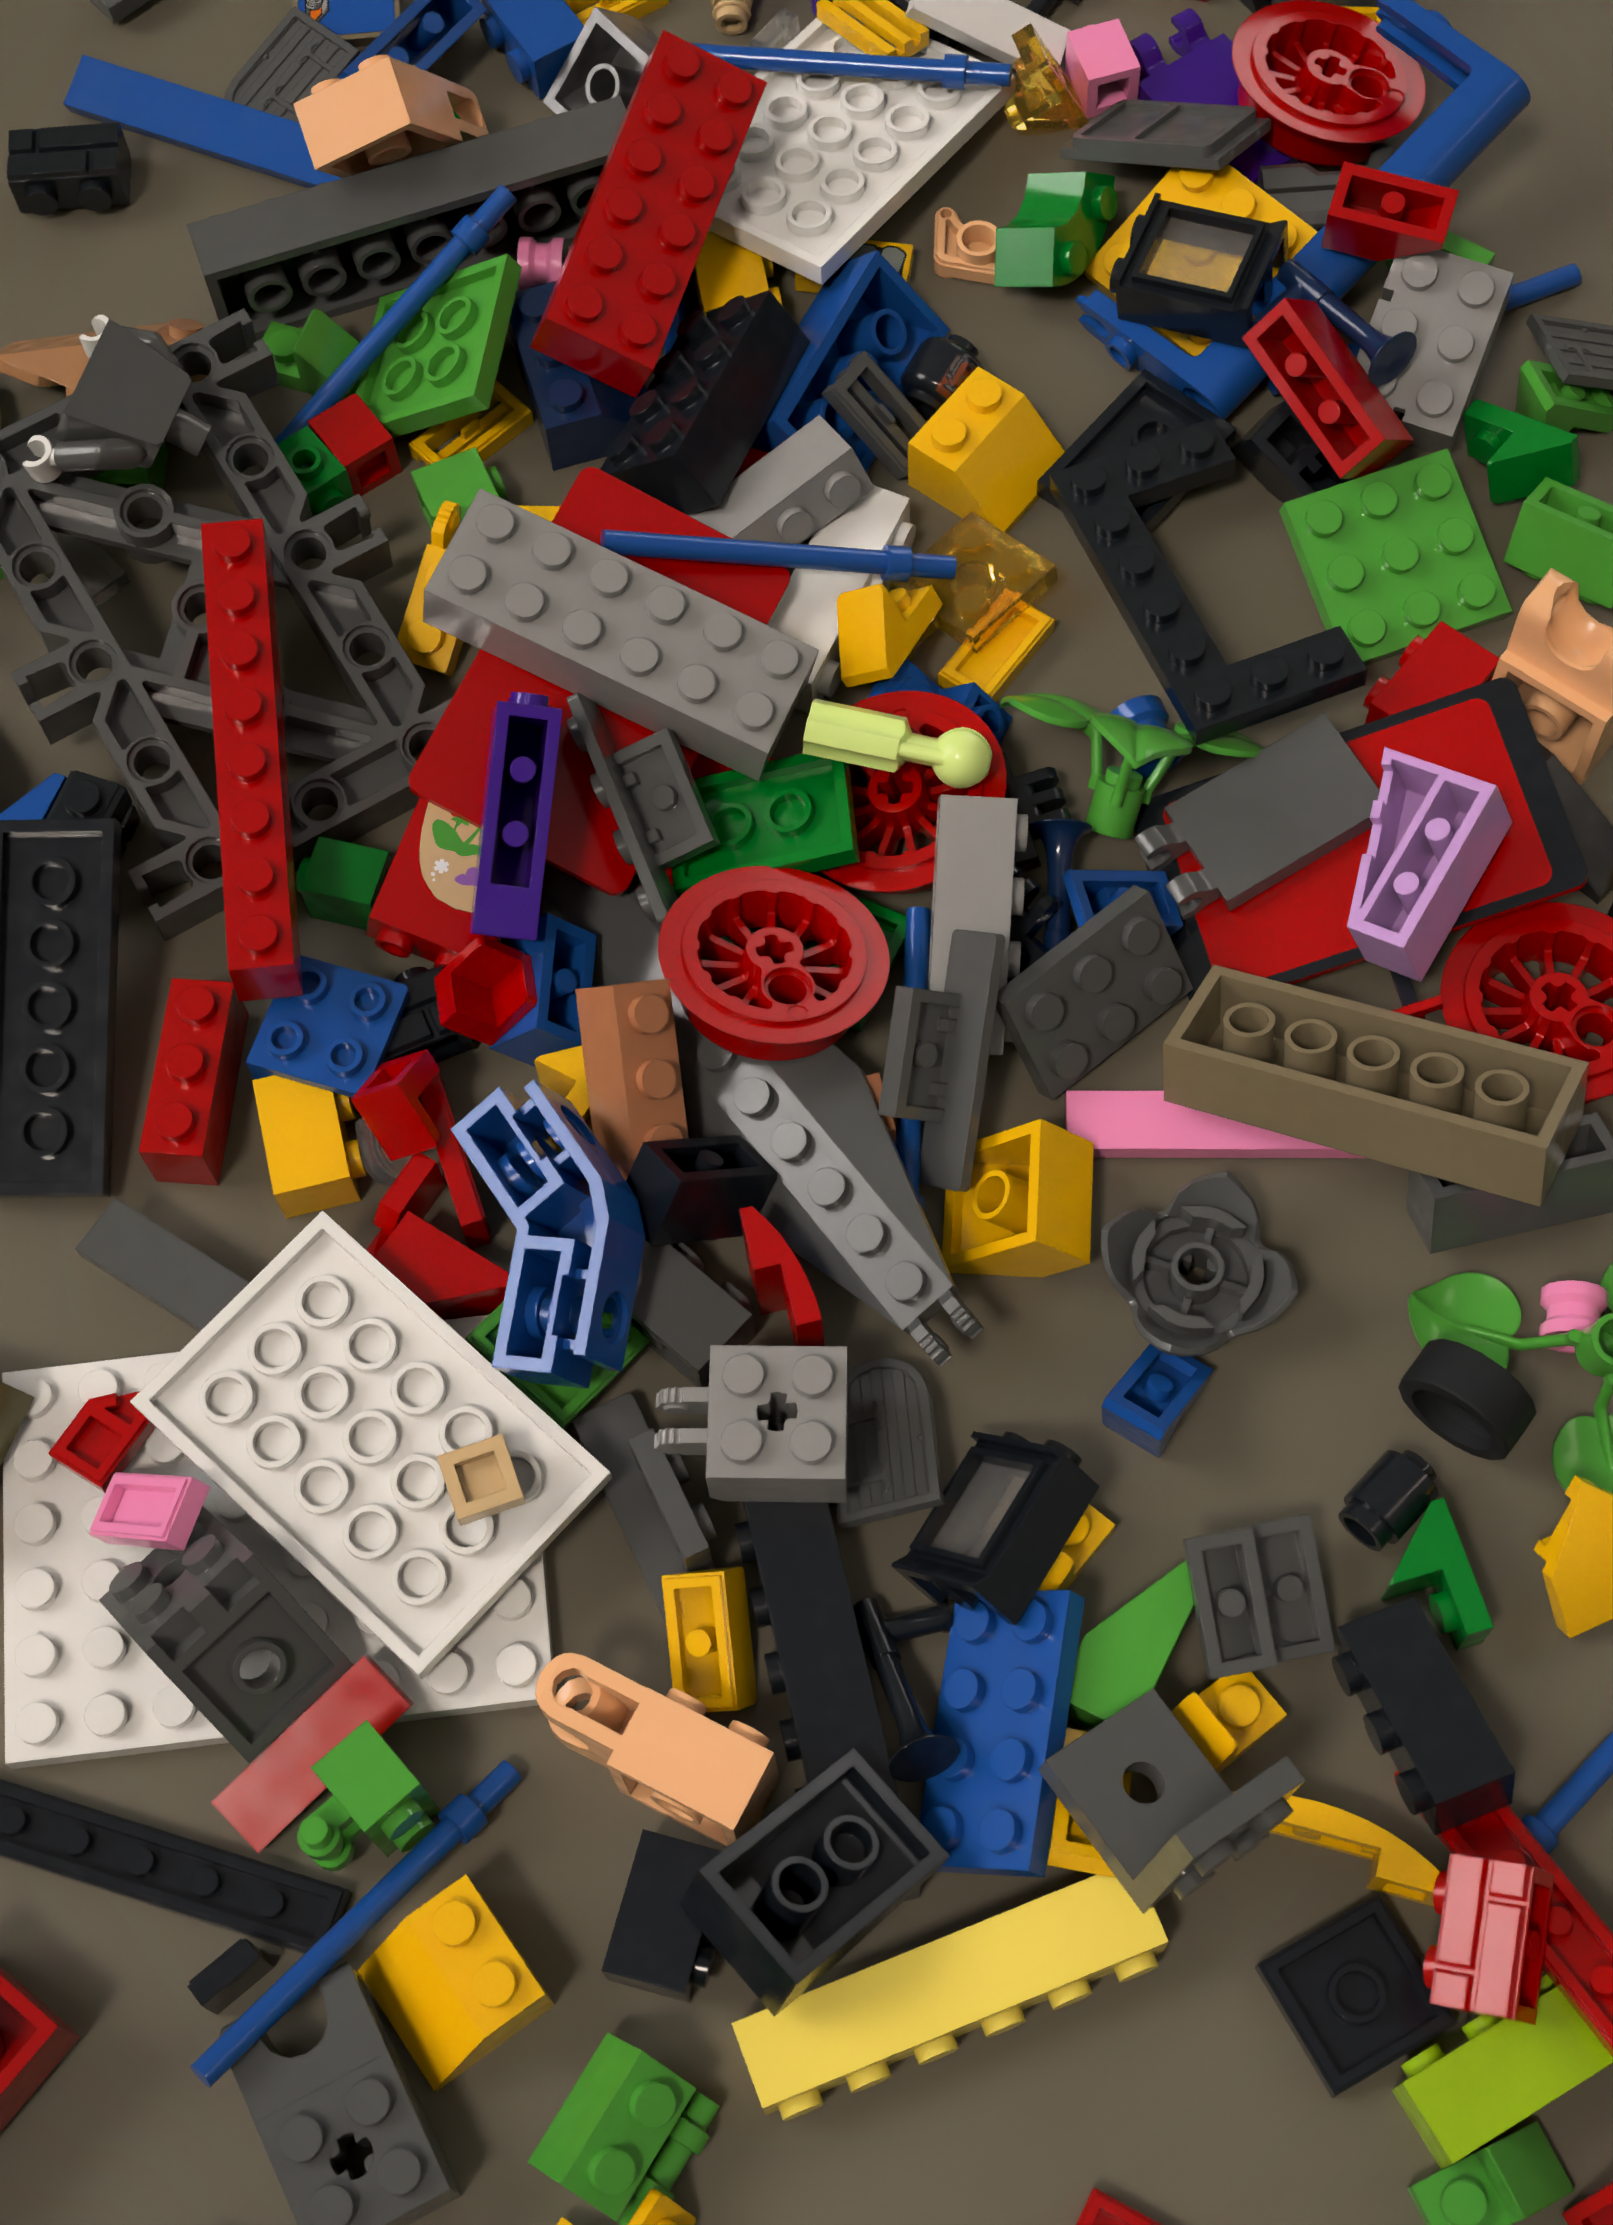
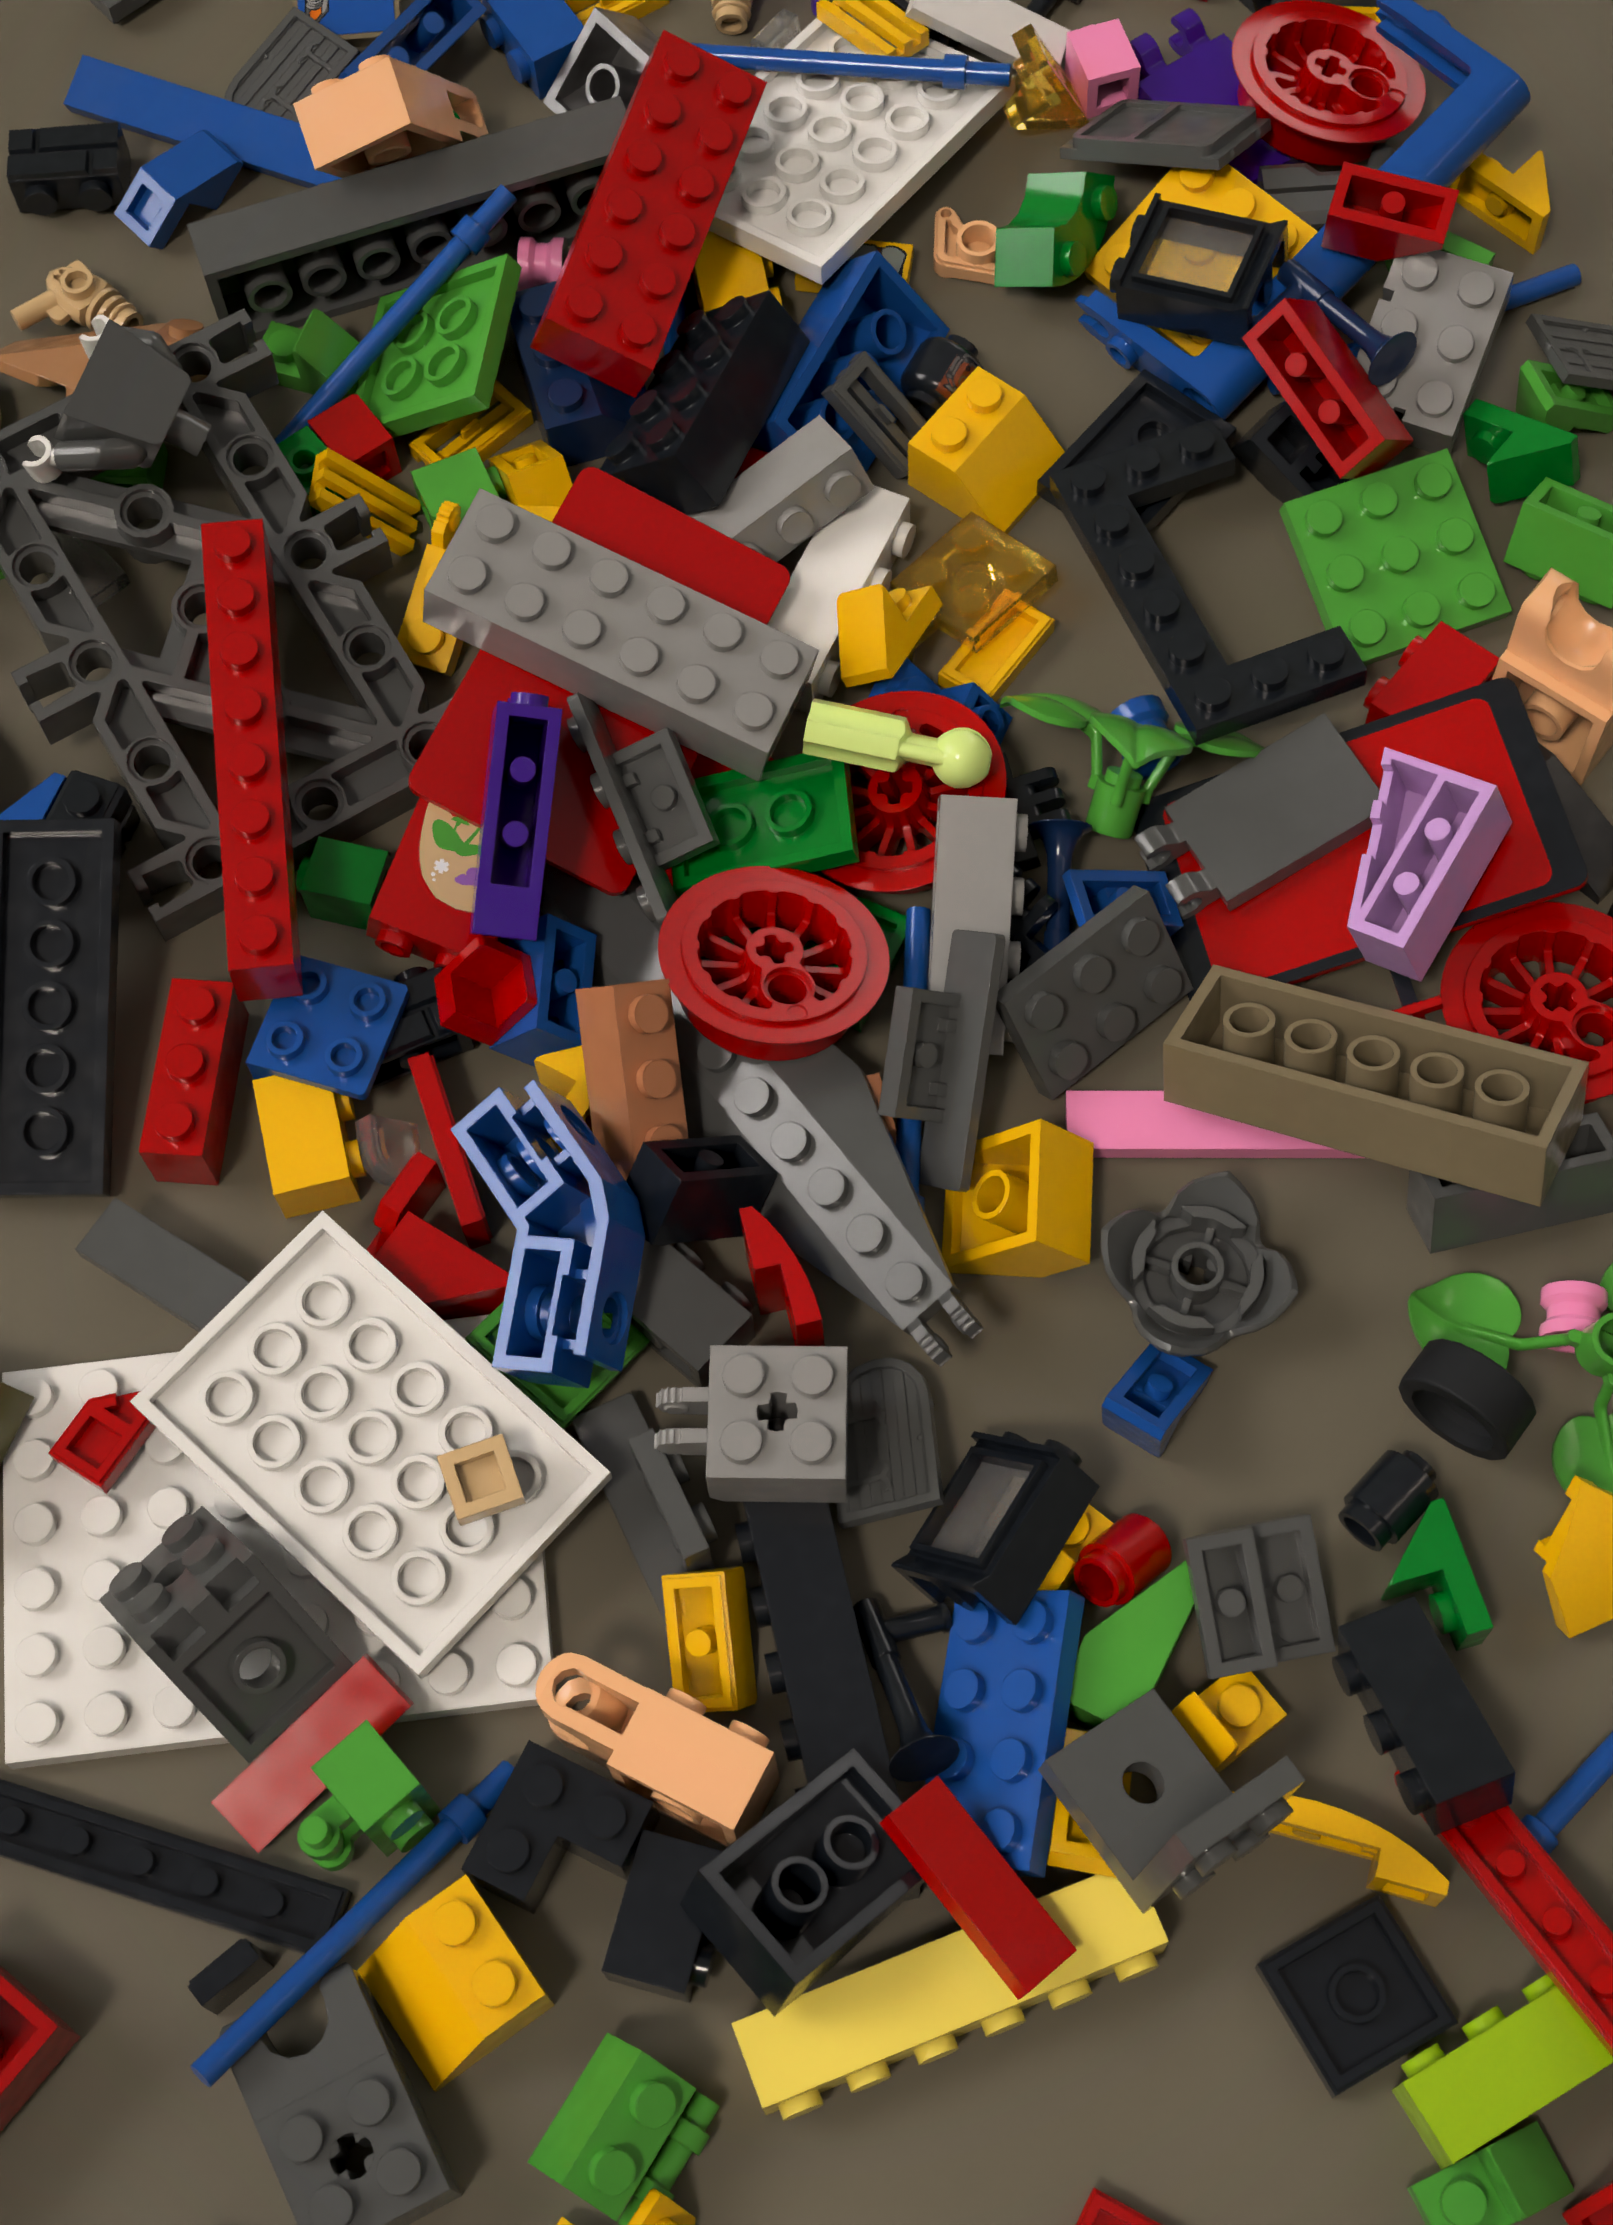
bright pink tile [89,1472,210,1551] -> none
red panel [350,1049,442,1161] -> none
blue bar [600,529,957,582] -> none
brick [1423,1854,1554,2025] -> none
none -> tan piece [10,260,143,332]
none -> blue slope [114,129,244,250]
none -> yellow tile [308,448,421,557]
none -> black brick [461,1740,660,1914]
none -> yellow slope [488,439,573,506]
none -> red tile [879,1775,1077,2000]
none -> red brick [1074,1513,1172,1607]
none -> yellow slope [1449,150,1551,255]

